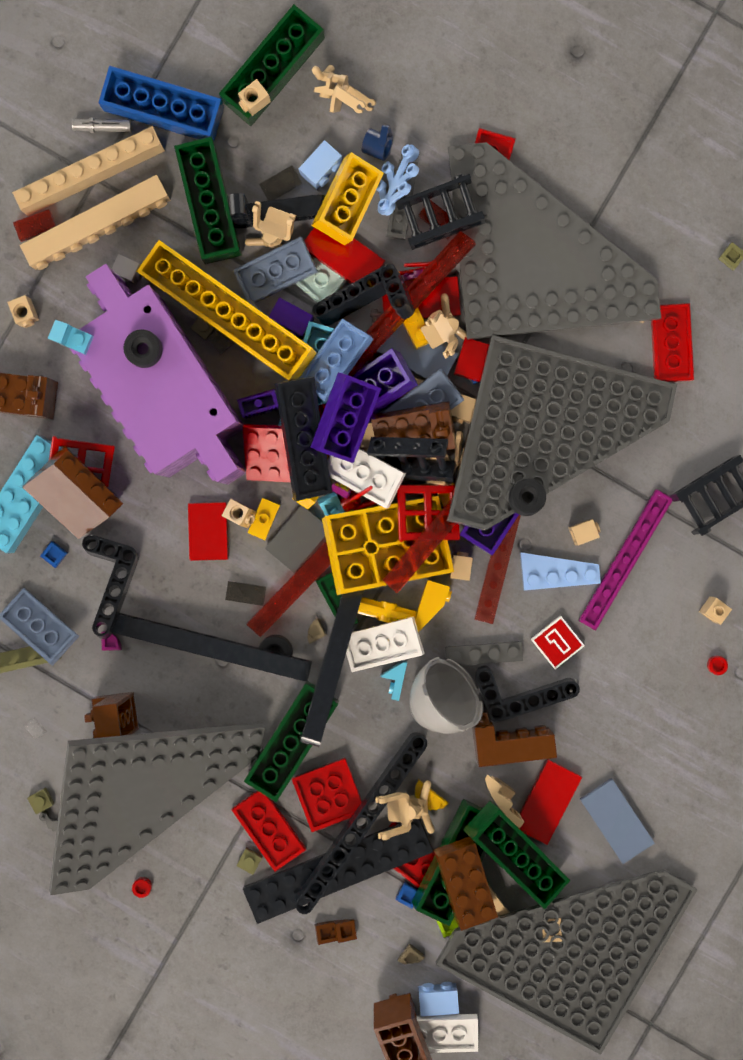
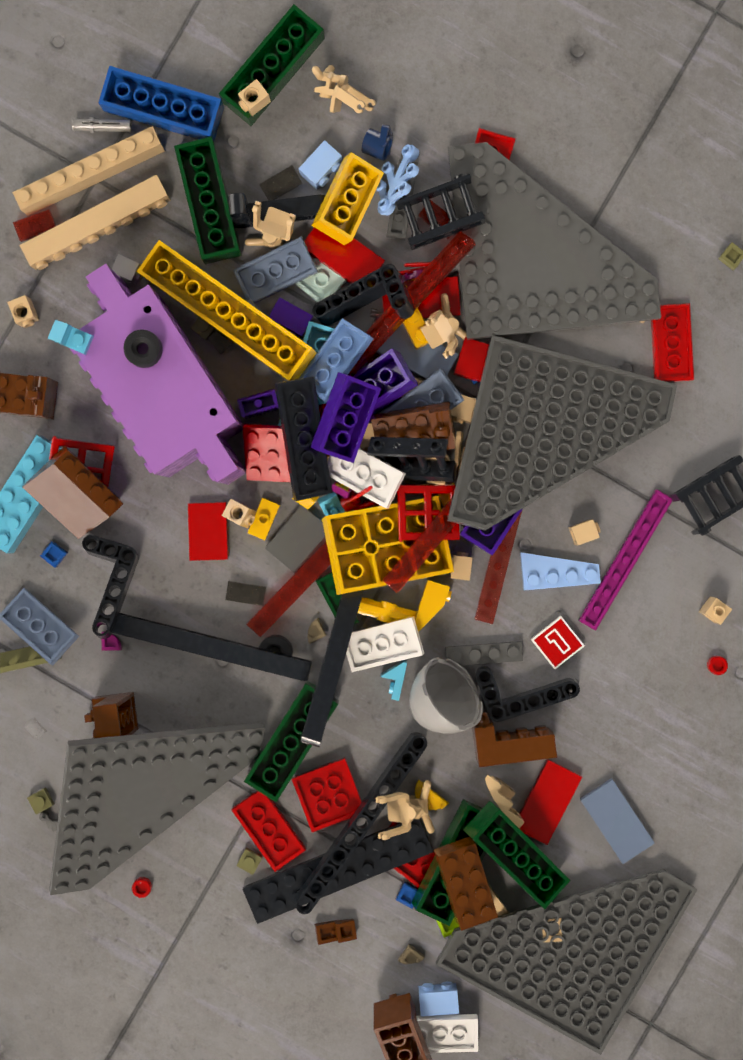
black tyre [508,479,546,516] -> none

